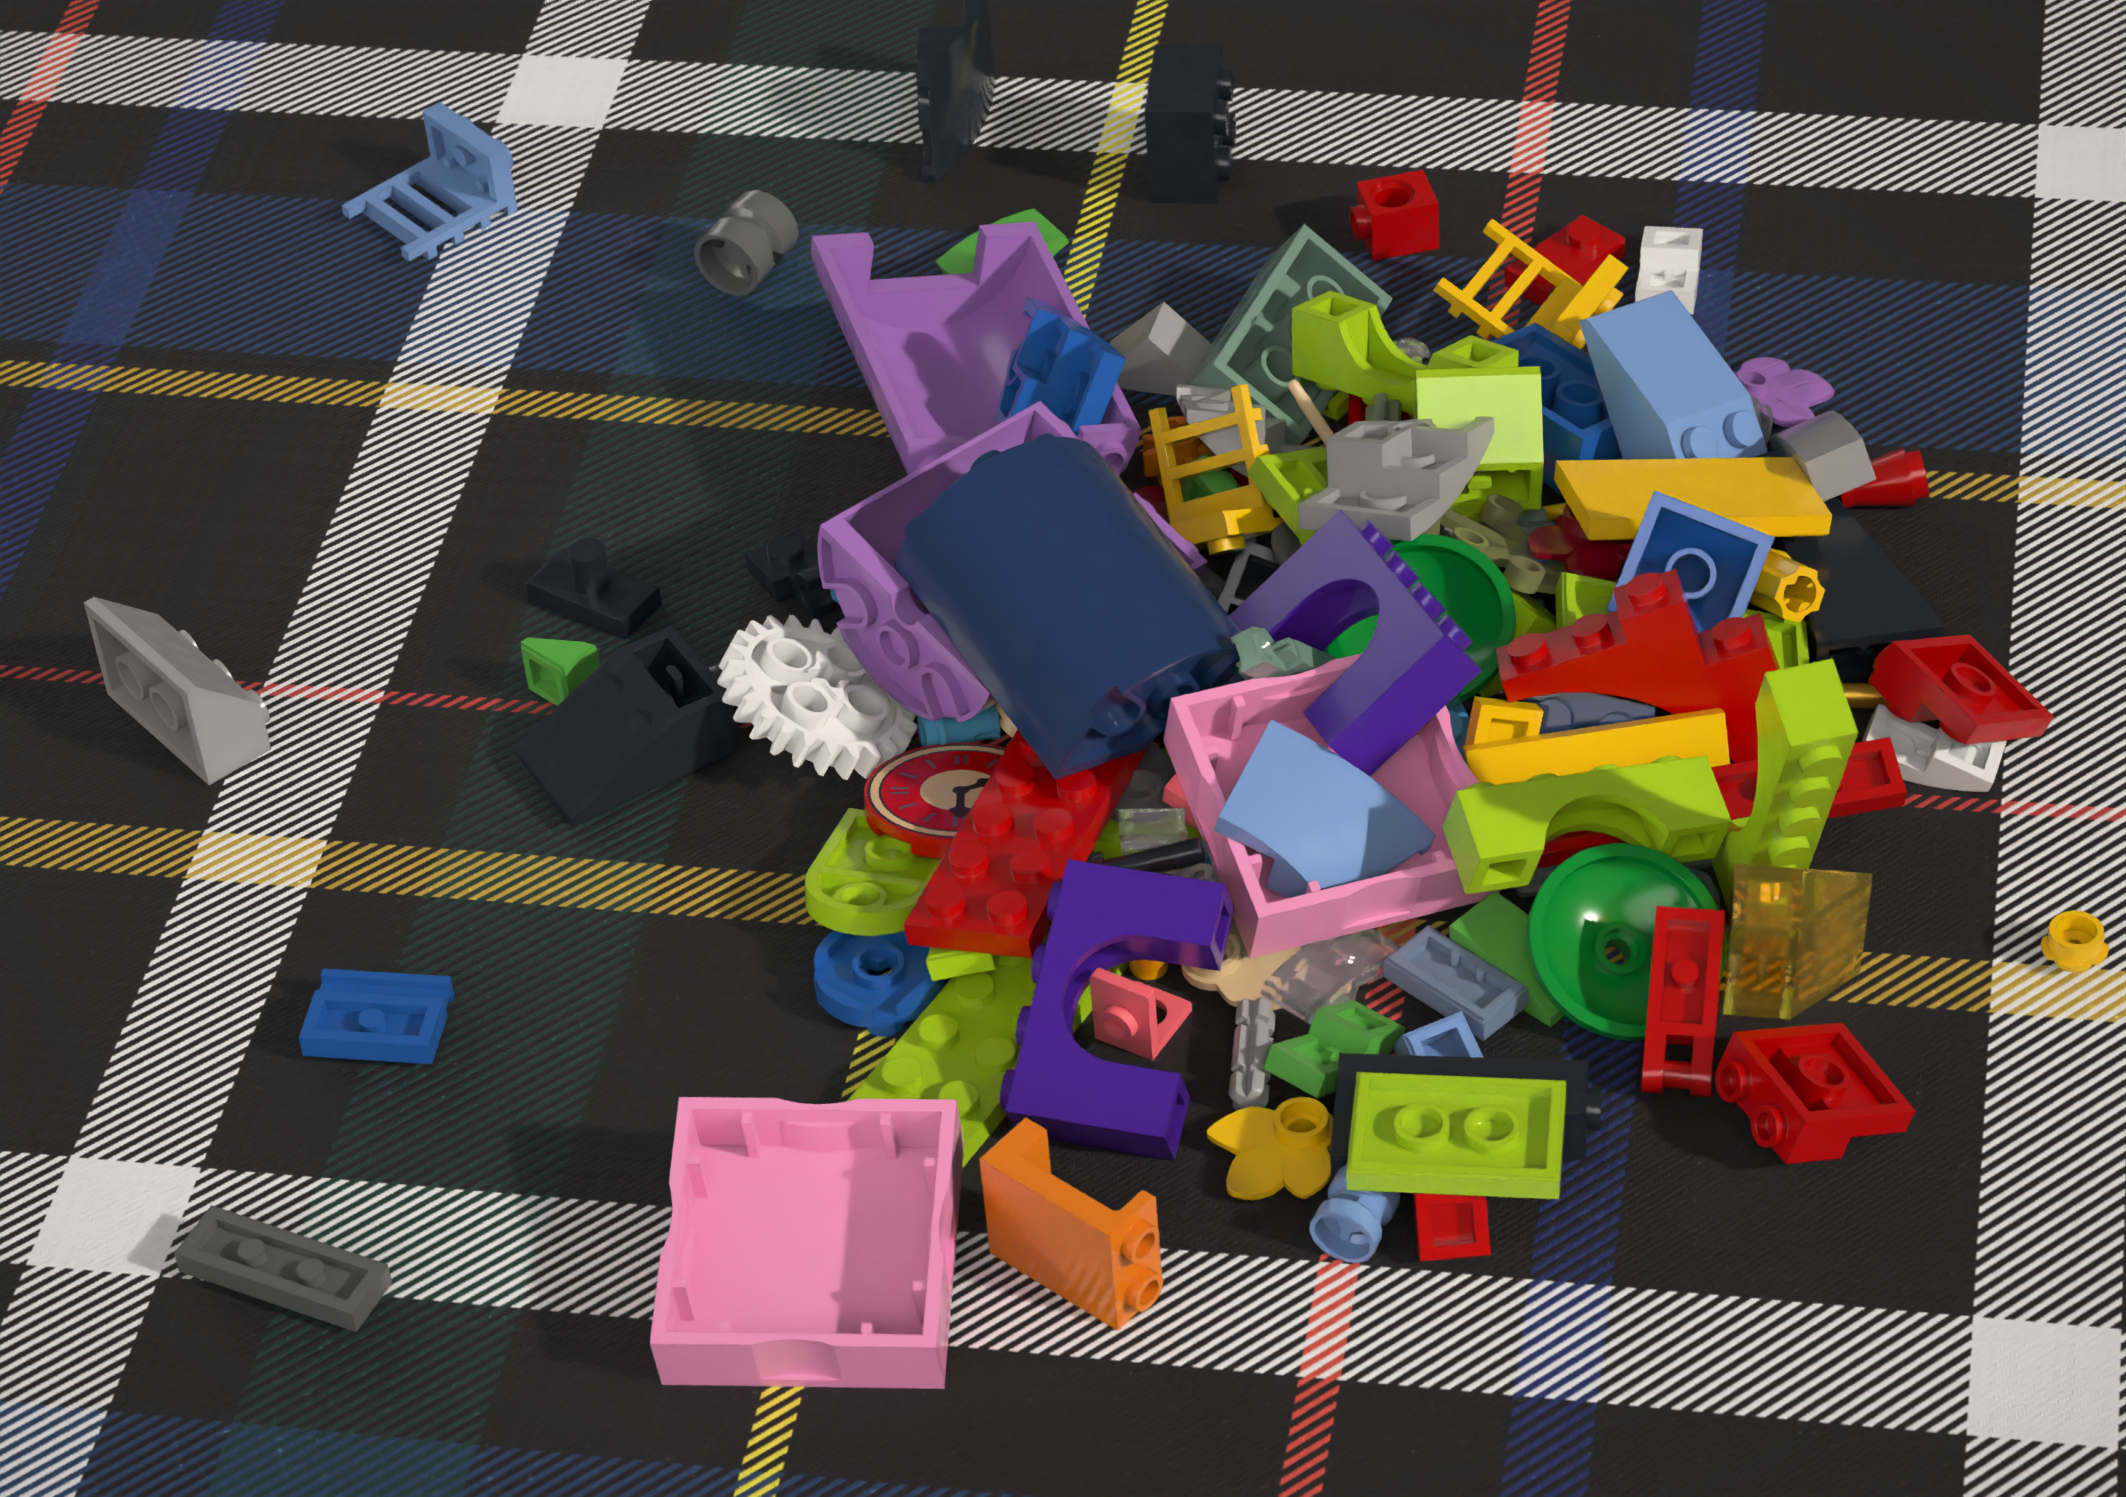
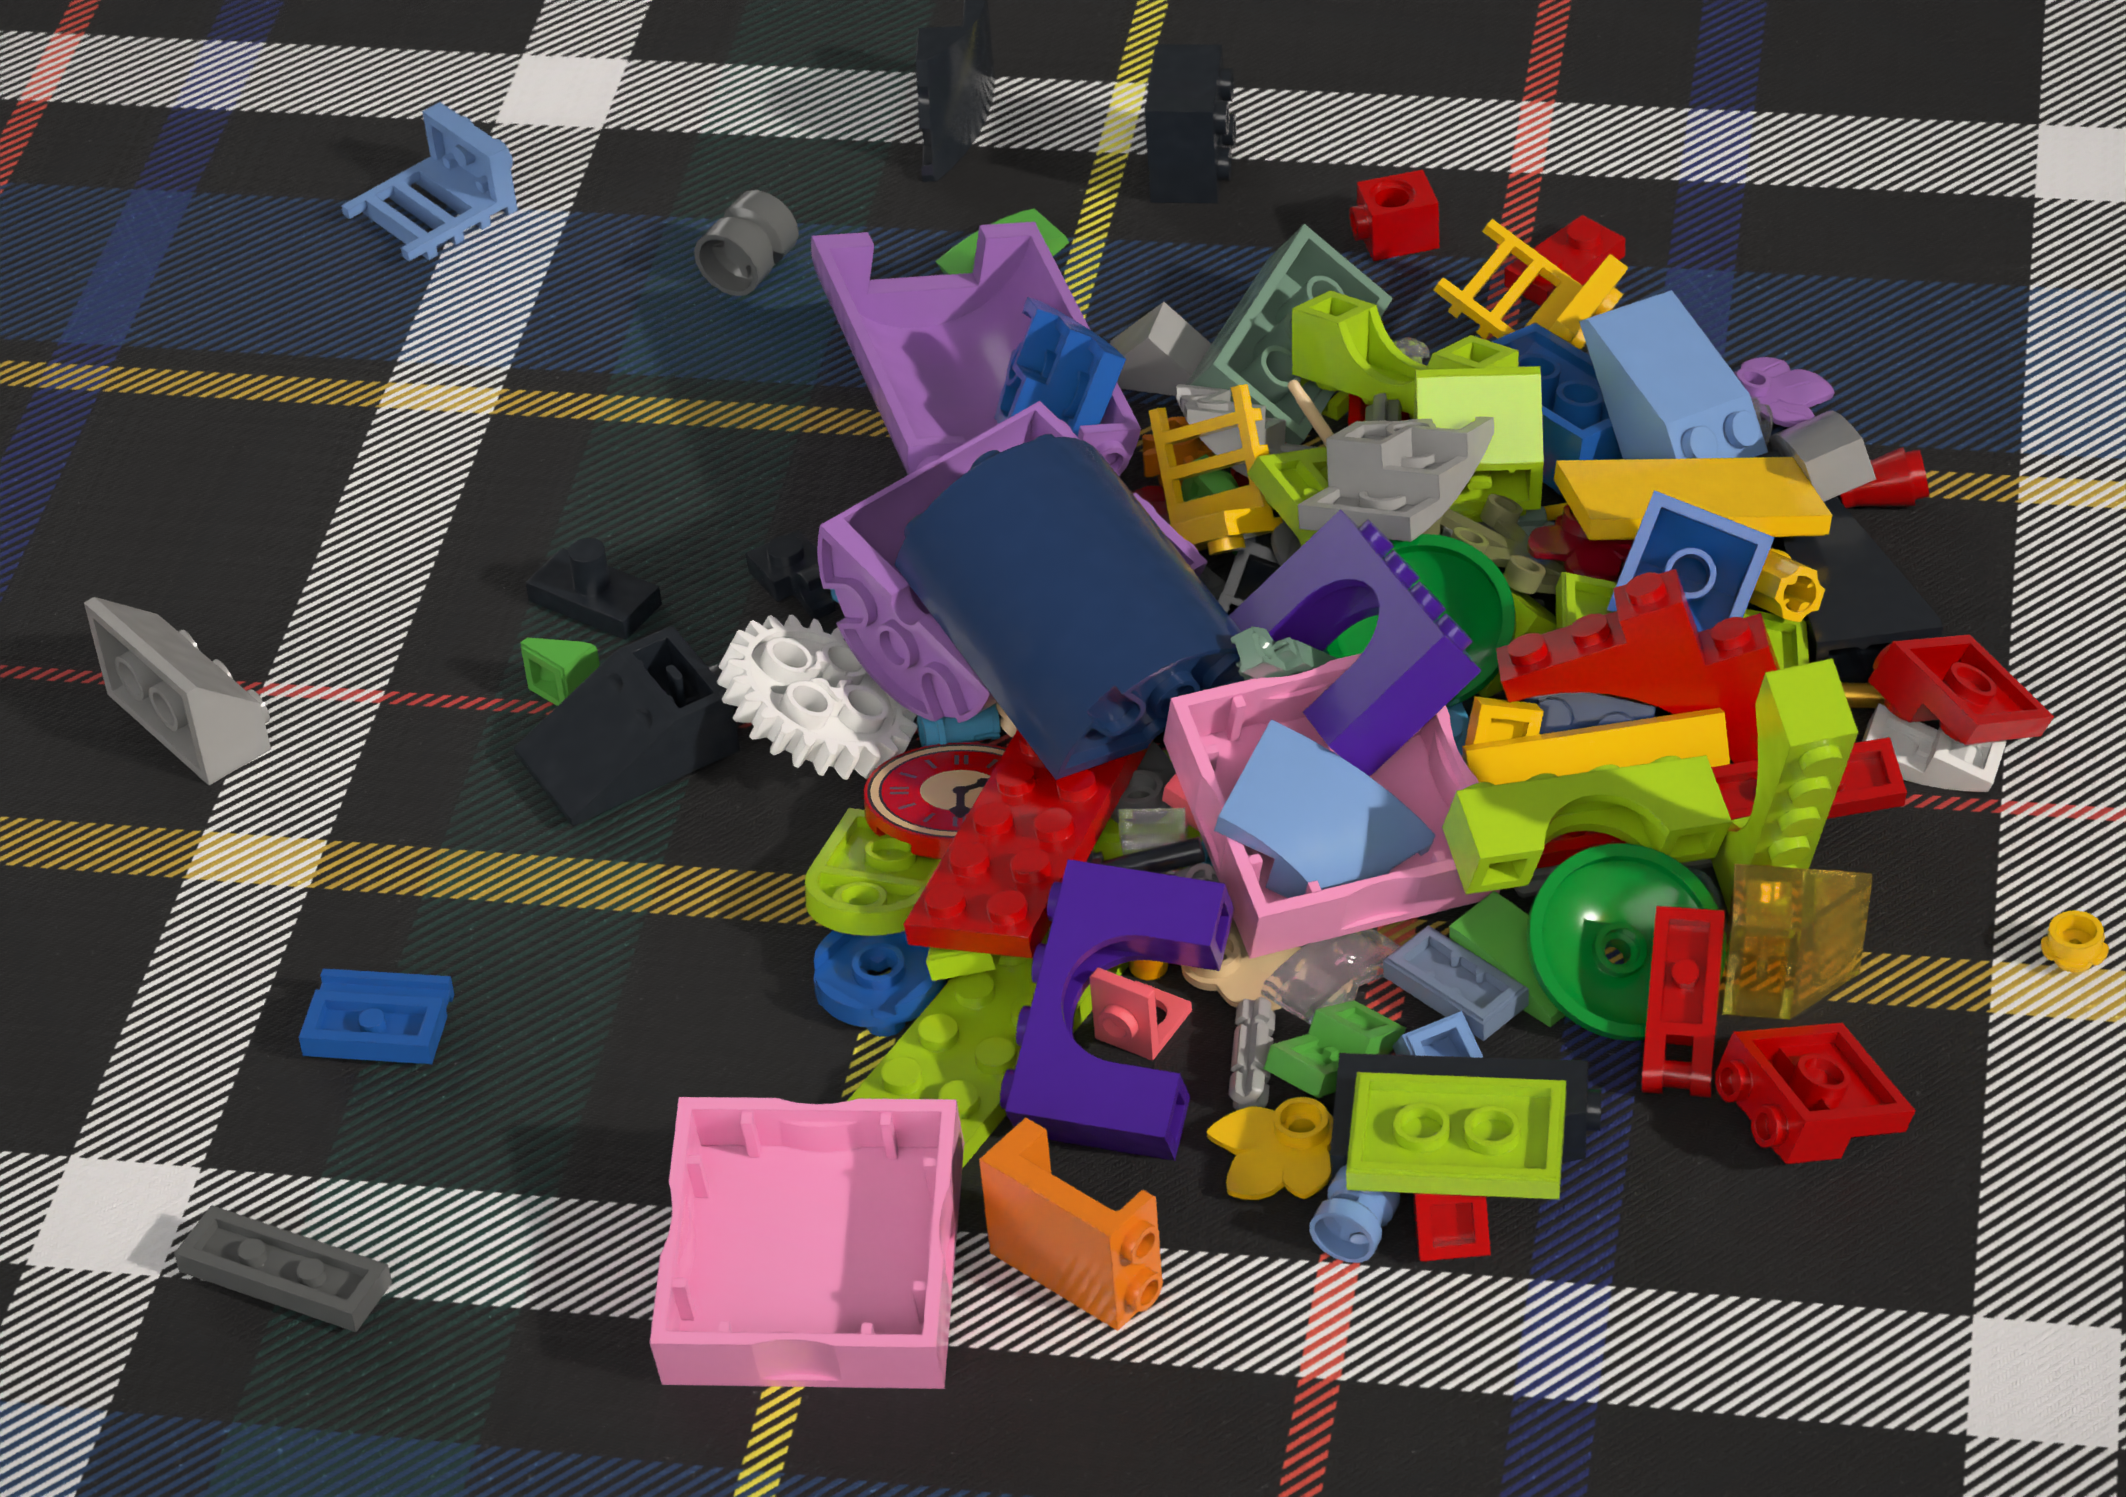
white slope [1635,226,1703,314] -> none

